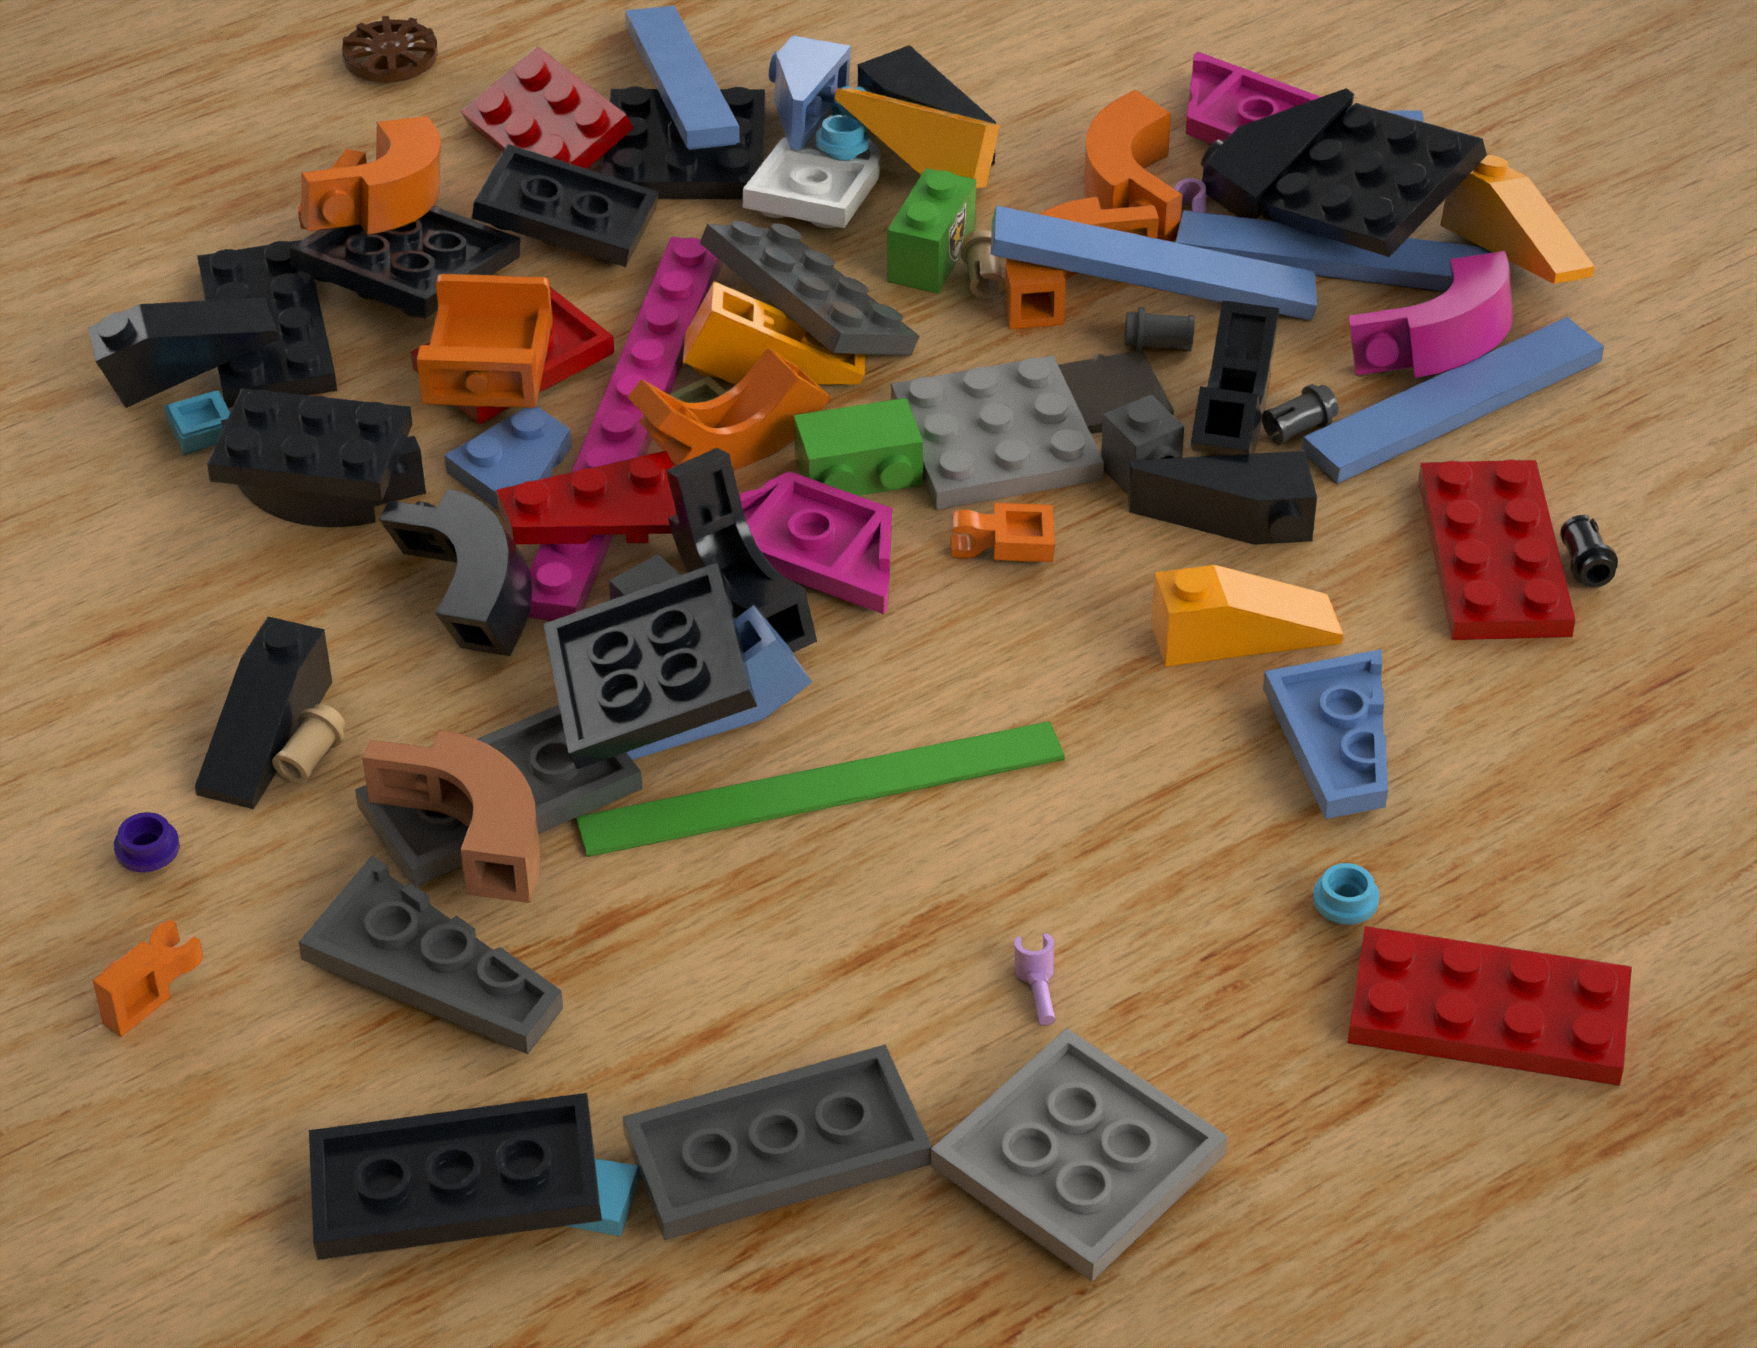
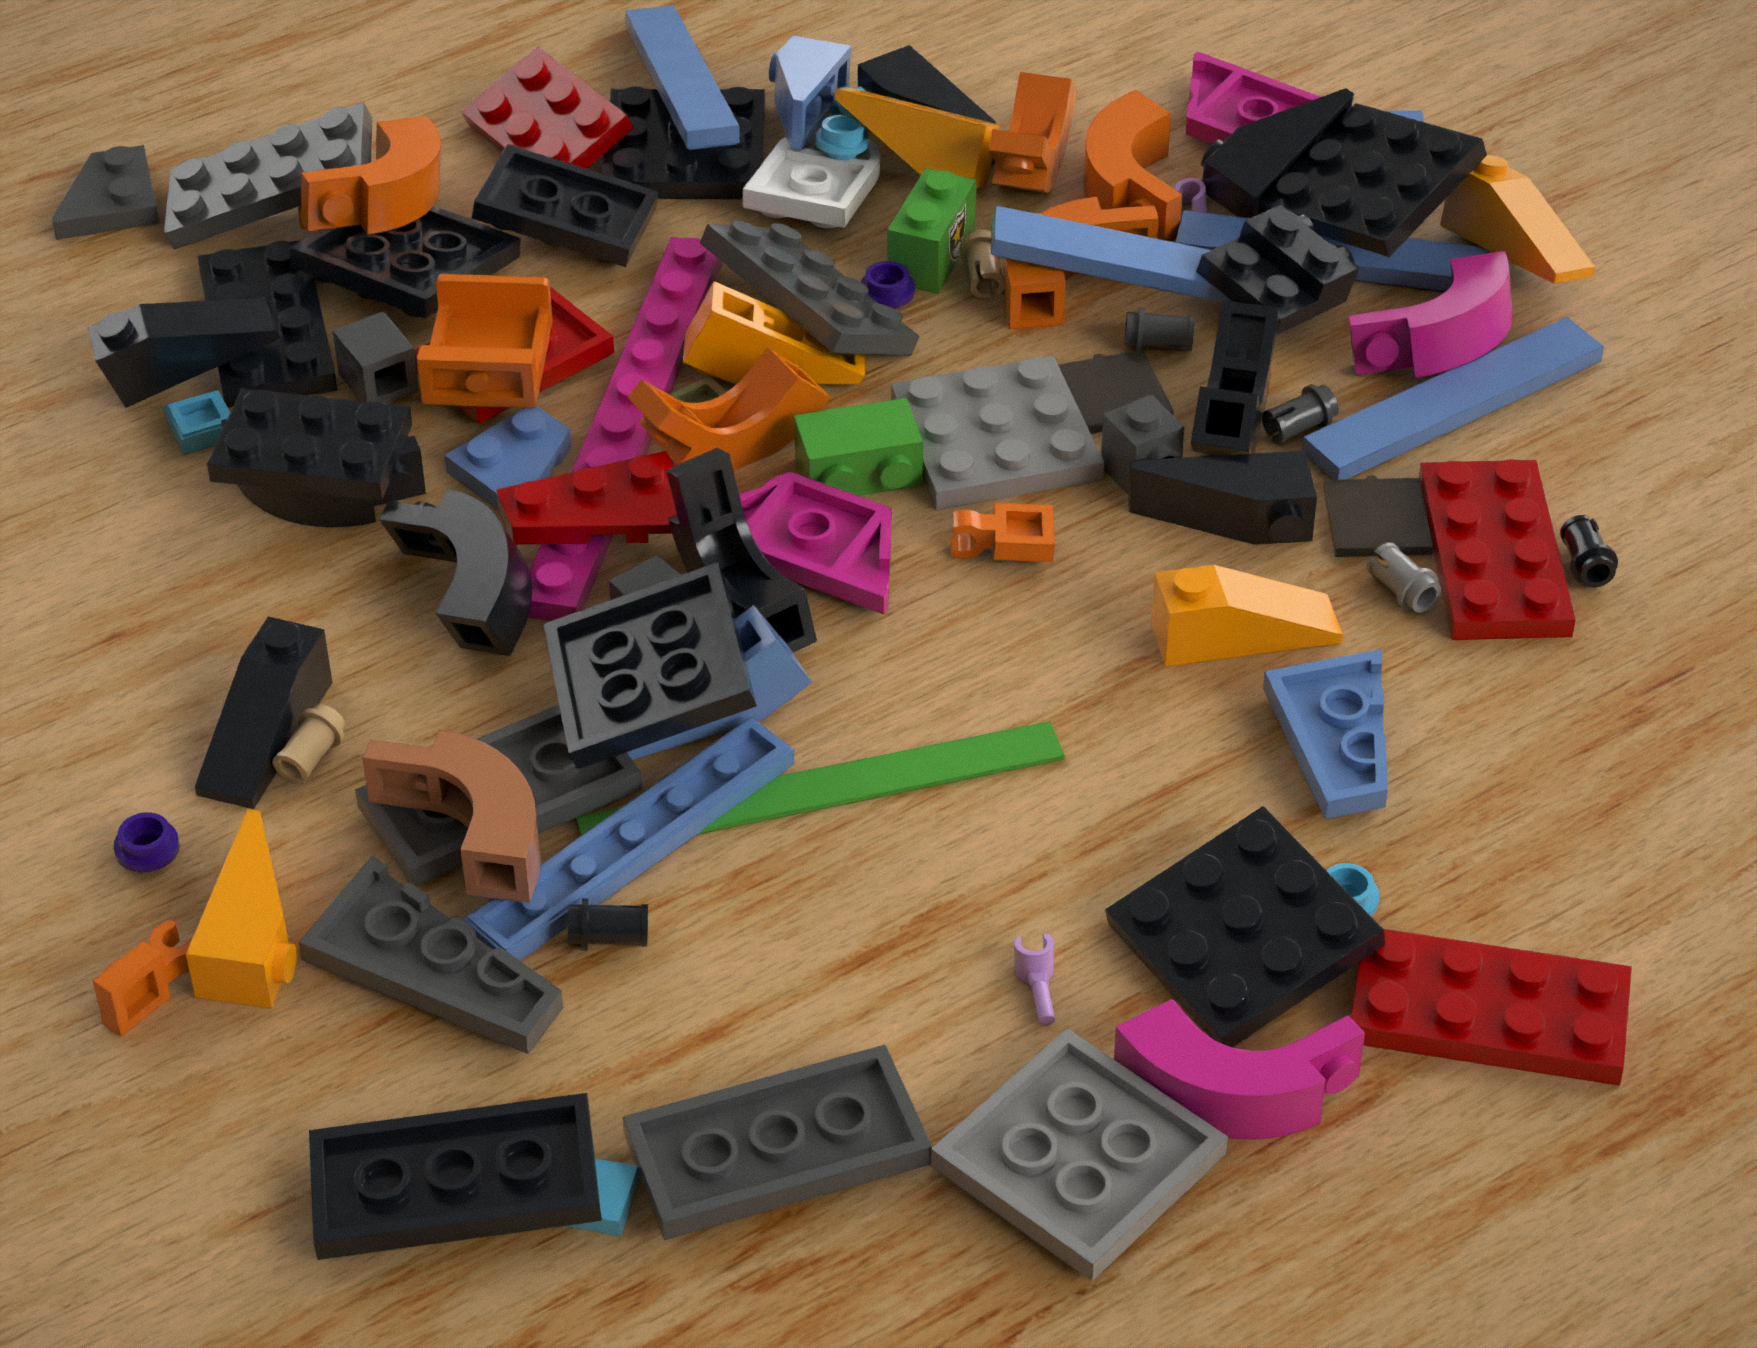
reddish brown wheel [342,16,438,83] -> none
none -> dark grey wing [52,145,159,240]
none -> dark grey plate [164,102,373,249]
none -> light orange slope [186,809,297,1009]
none -> dark grey brick [332,311,419,404]
none -> medium blue tile [463,717,795,961]
none -> black pin [568,898,648,951]
none -> dark purple plate [861,261,915,309]
none -> orange arch [989,72,1077,193]
none -> black plate [1105,806,1386,1047]
none -> dark pink arch [1114,999,1365,1140]
none -> black plate [1196,205,1359,335]
none -> clear smoke piece [1323,475,1433,560]
none -> light grey pin [1367,542,1441,613]

